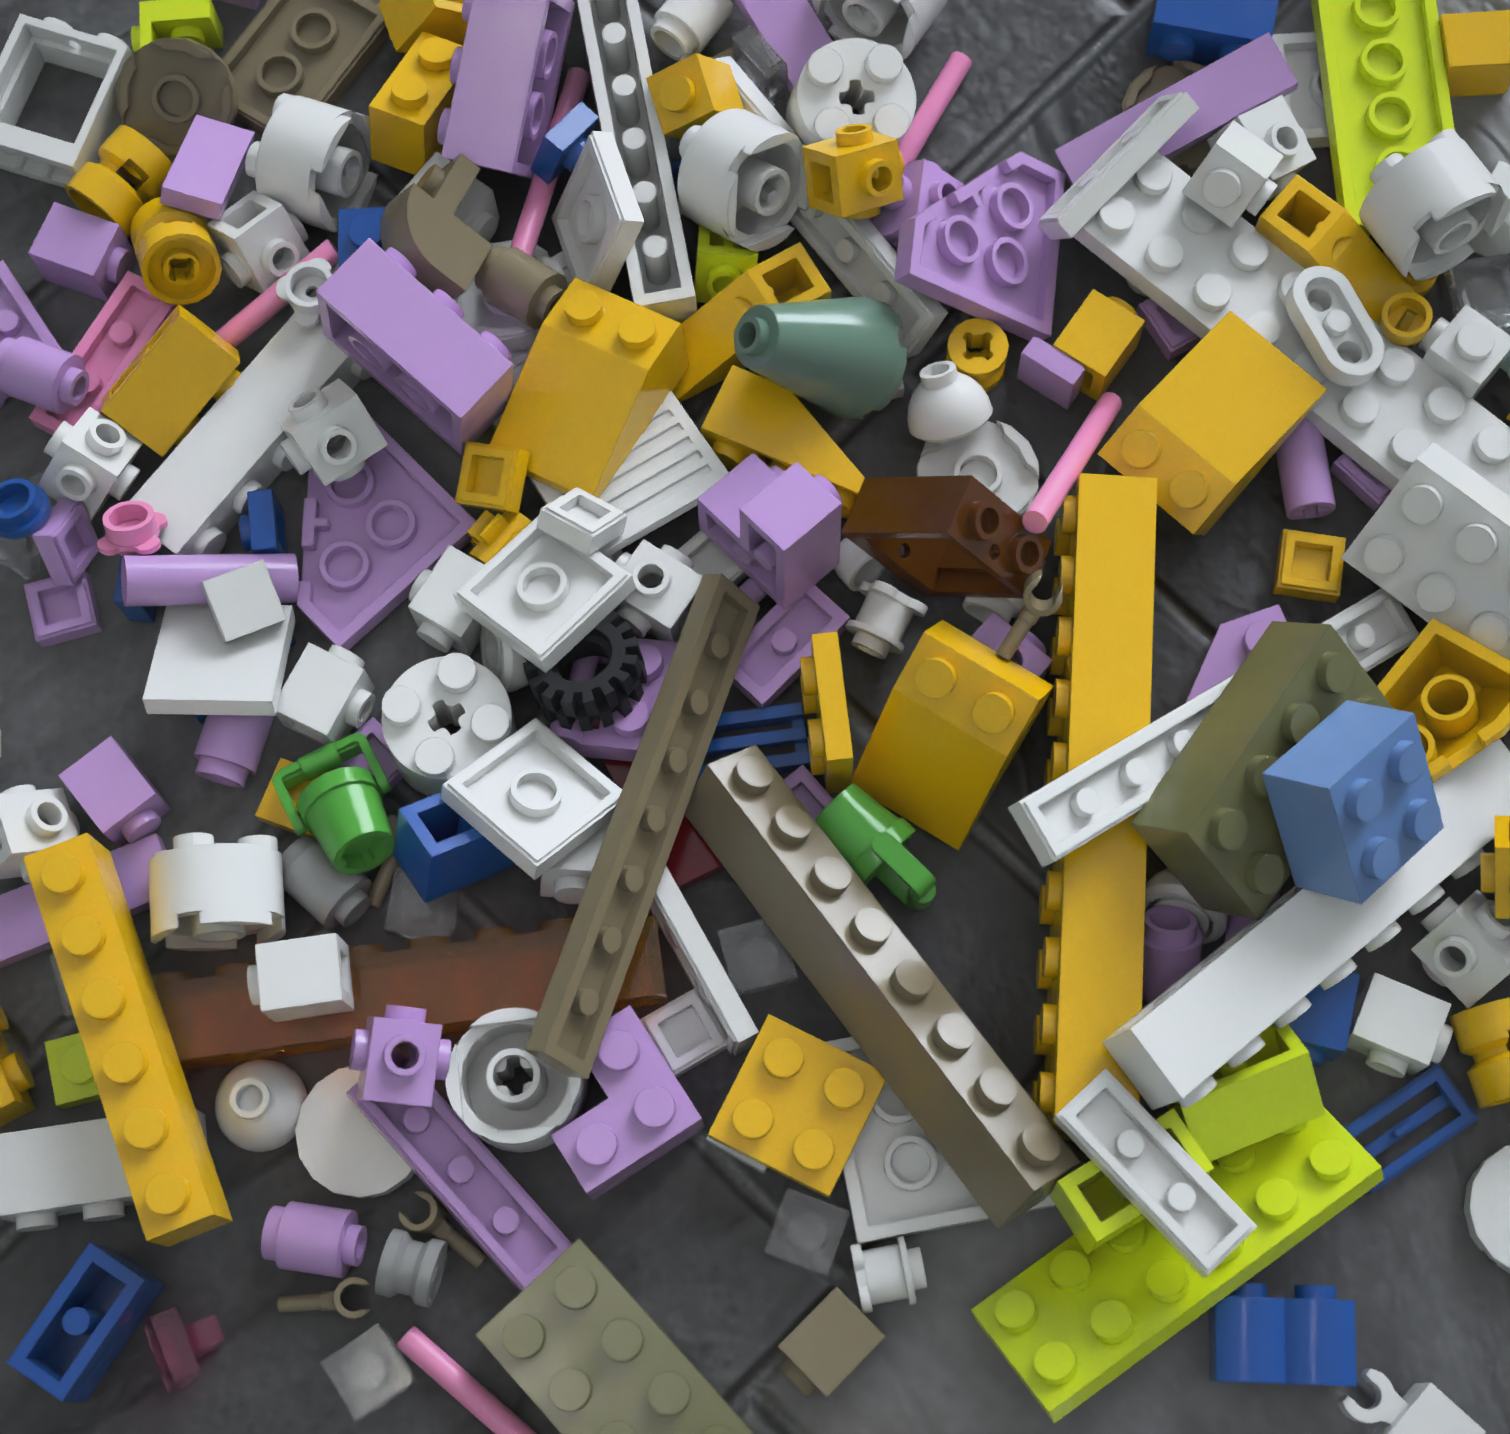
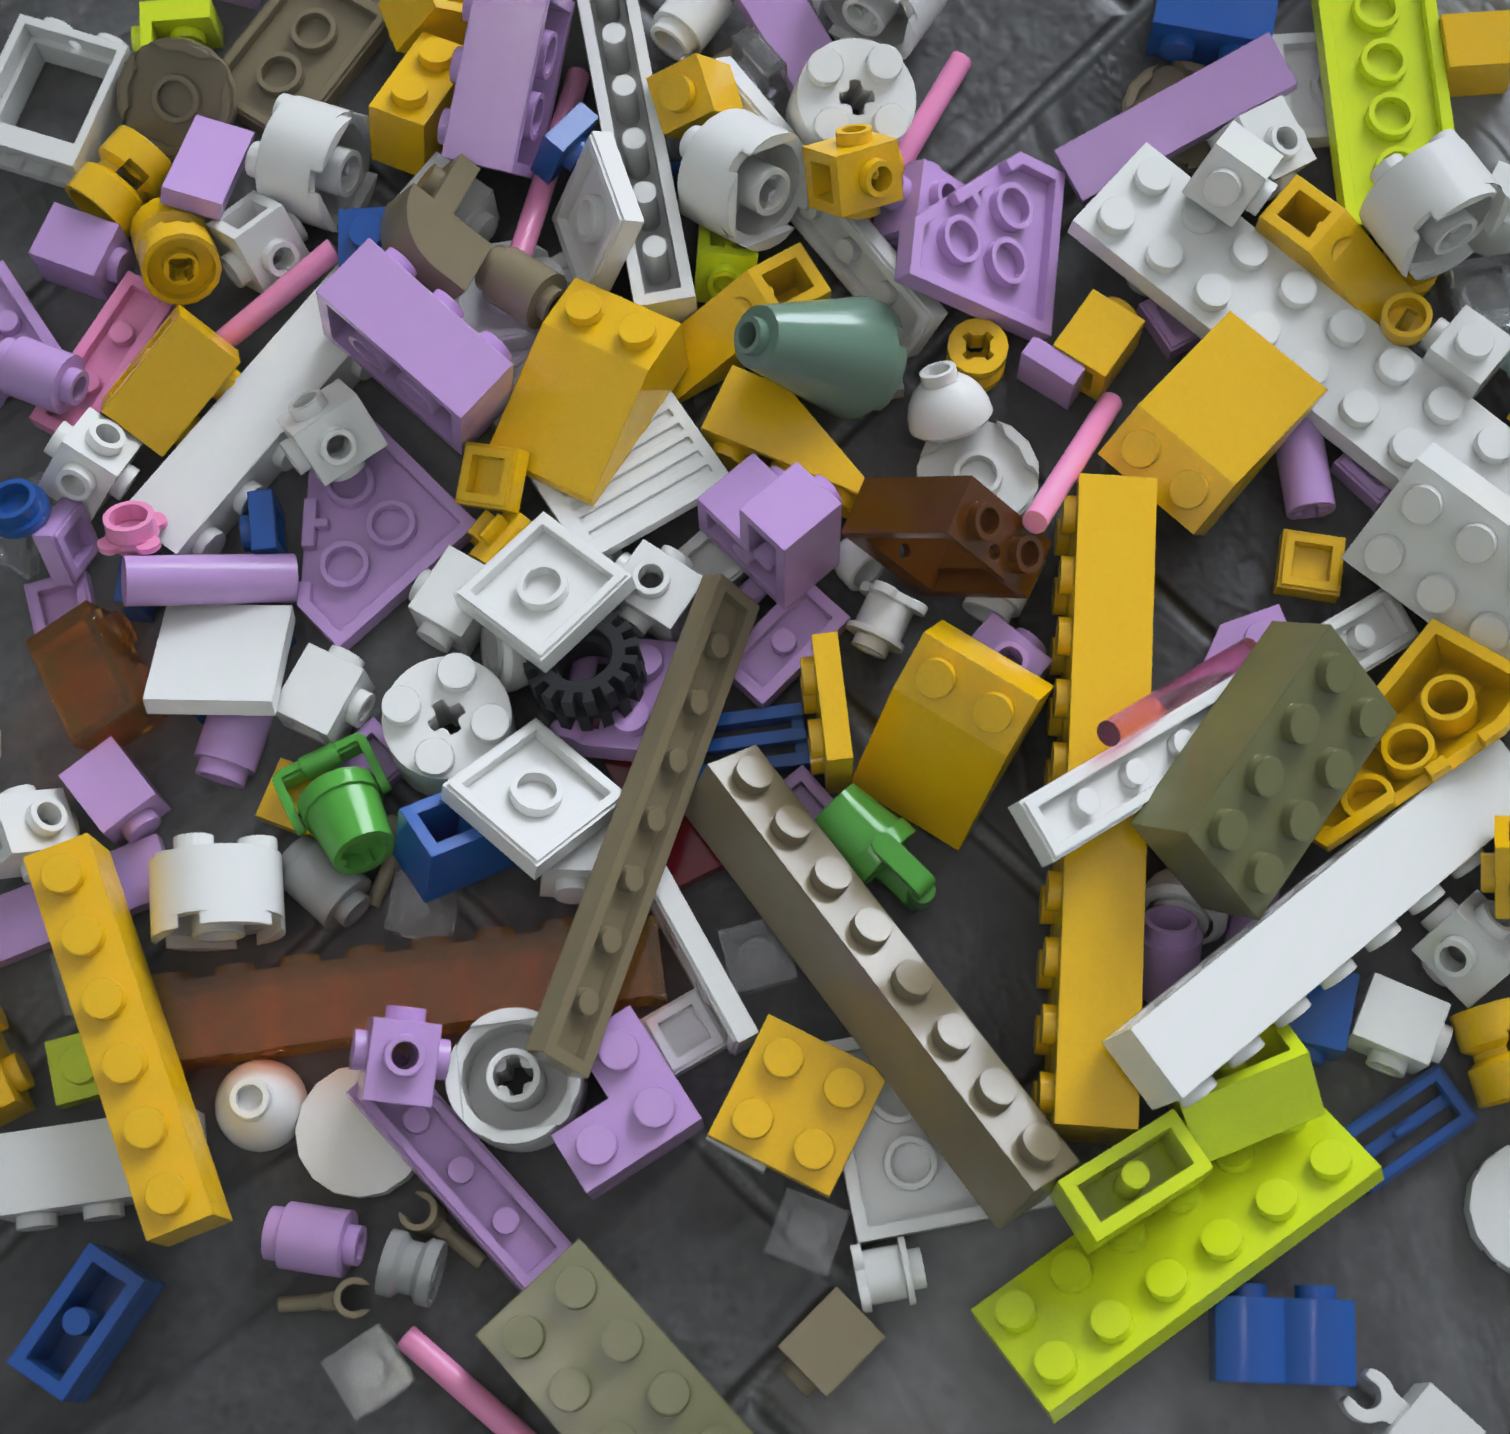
clear pink tile [144,1307,225,1393] -> none
white tile [200,559,287,643] -> none
white brick [247,933,355,1022] -> none
white plate [276,258,332,328] -> none
white tile [536,487,628,556] -> none
dark tan hand [996,570,1063,661] -> none
white tile [1037,92,1199,240] -> none
white tile [1053,1068,1258,1278] -> none
medium blue brick [1262,700,1444,905] -> none
white plate [1285,266,1385,387] -> none
none -> clear orange brick [25,600,168,752]
none -> clear pink bar [1097,638,1257,747]

